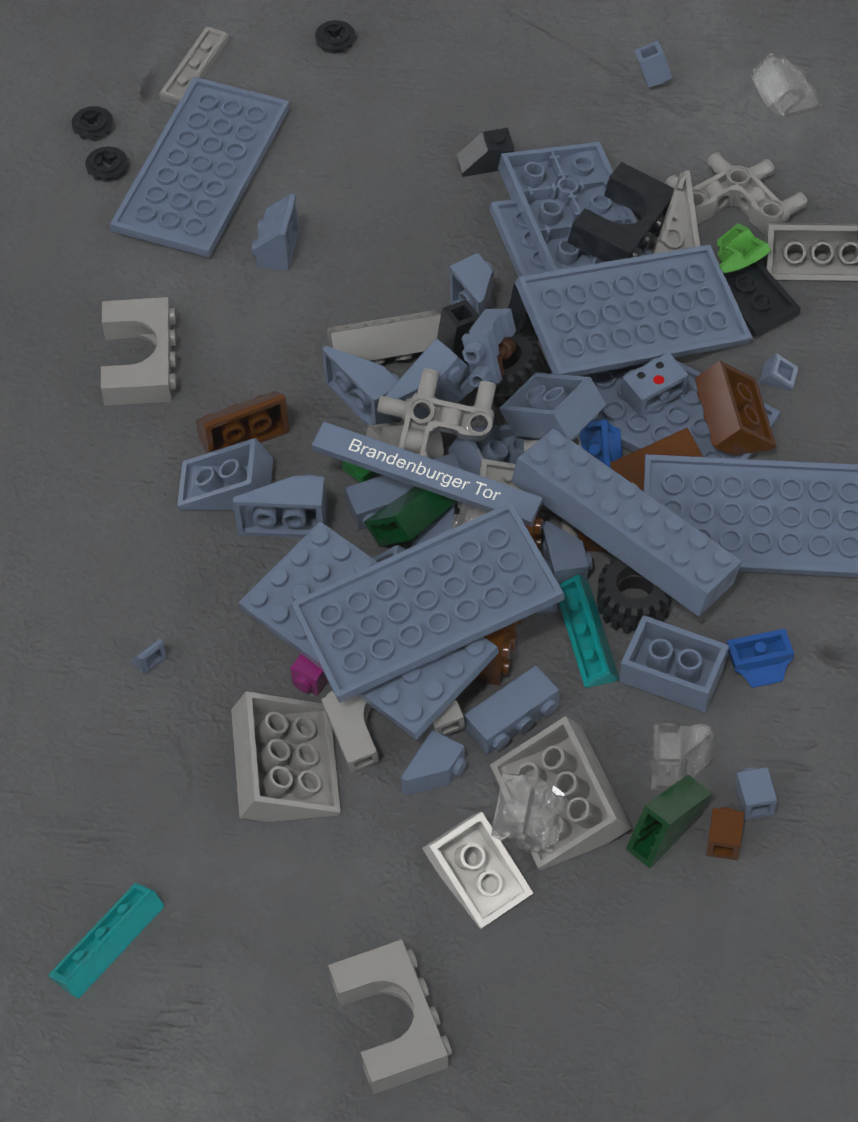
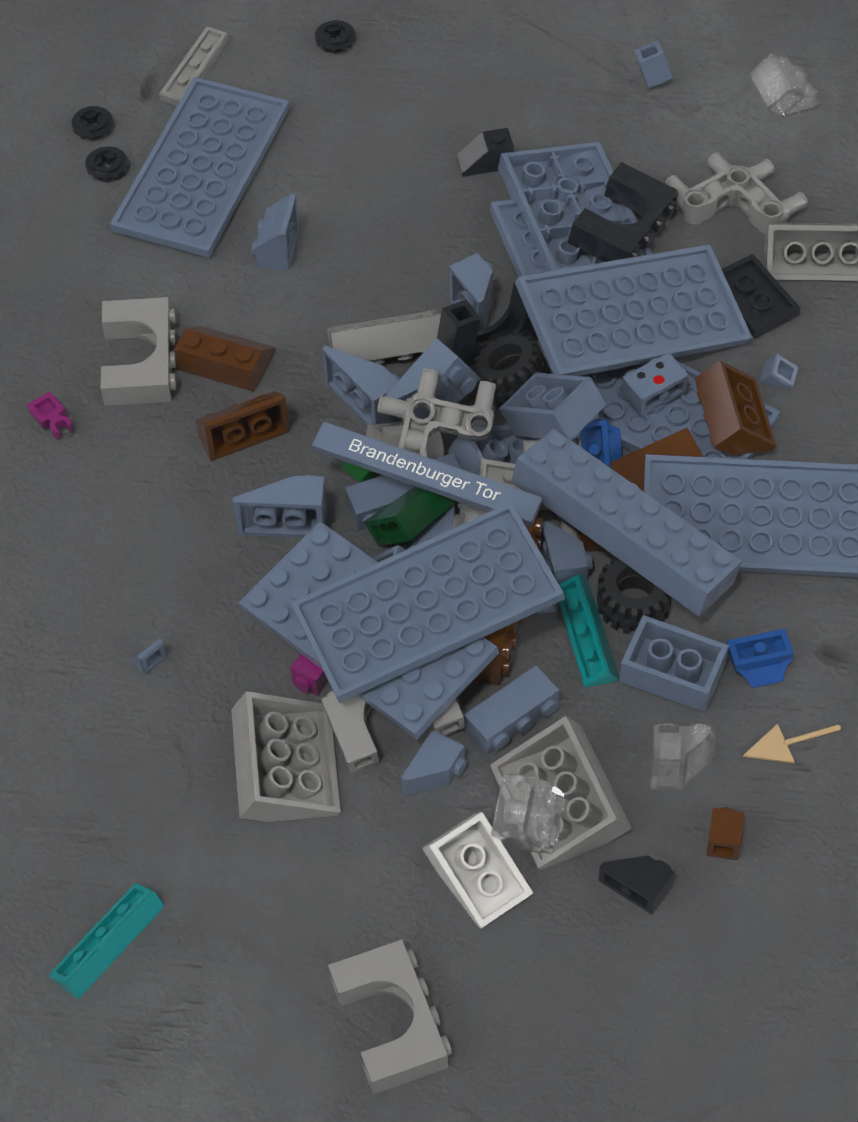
sand blue slope [177,438,273,510] -> none
sand blue hips [462,309,516,387] -> none
dark green slope [626,775,712,868] -> none
light grey wing [653,170,700,254] -> none
bright green slope [717,223,772,273] -> none
sand blue brick [734,767,777,820] -> none
none -> magenta plate [26,391,73,439]
none -> reddish brown slope [174,326,276,392]
none -> black slope [598,855,675,915]
none -> tan piece [743,724,841,764]

